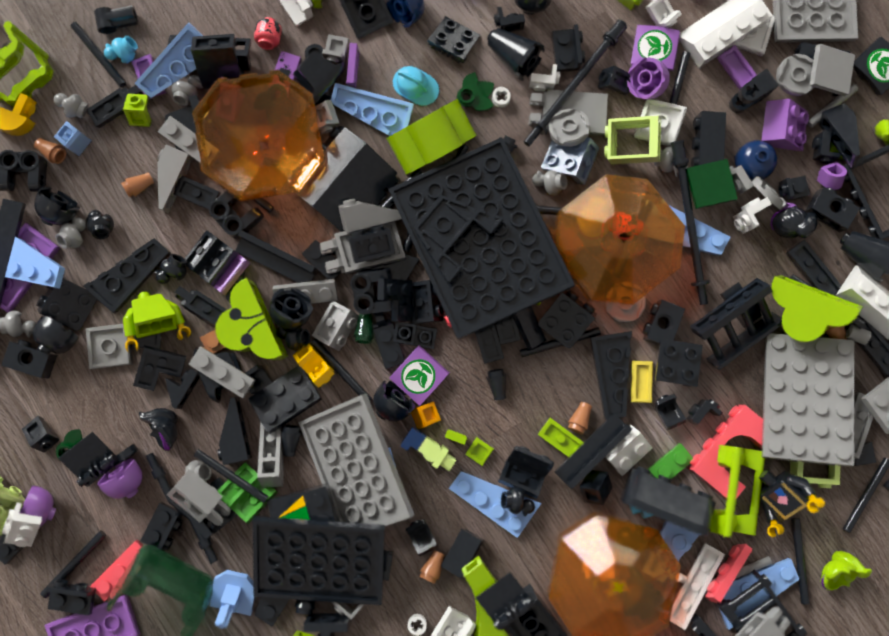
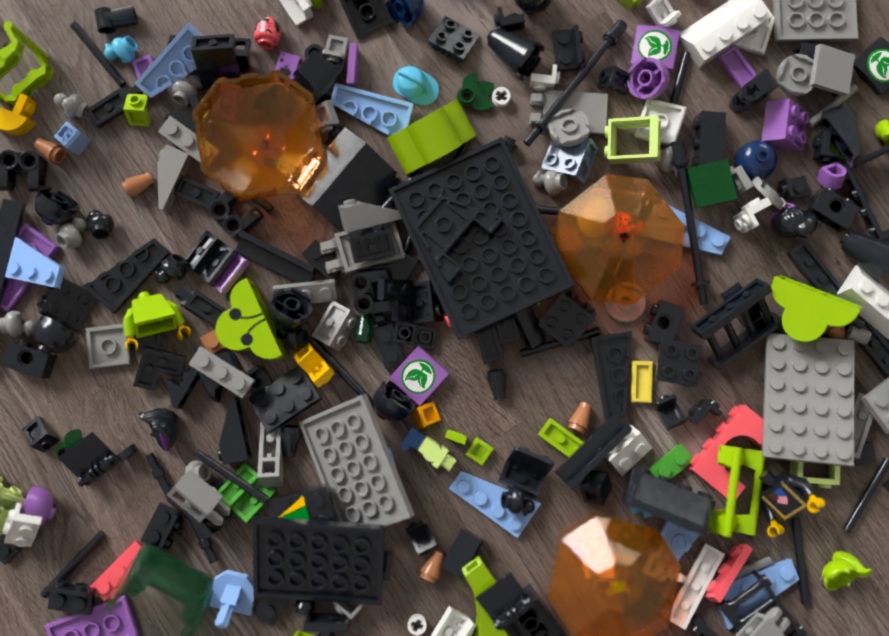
medium lavender cylinder [97,458,143,499] -> none

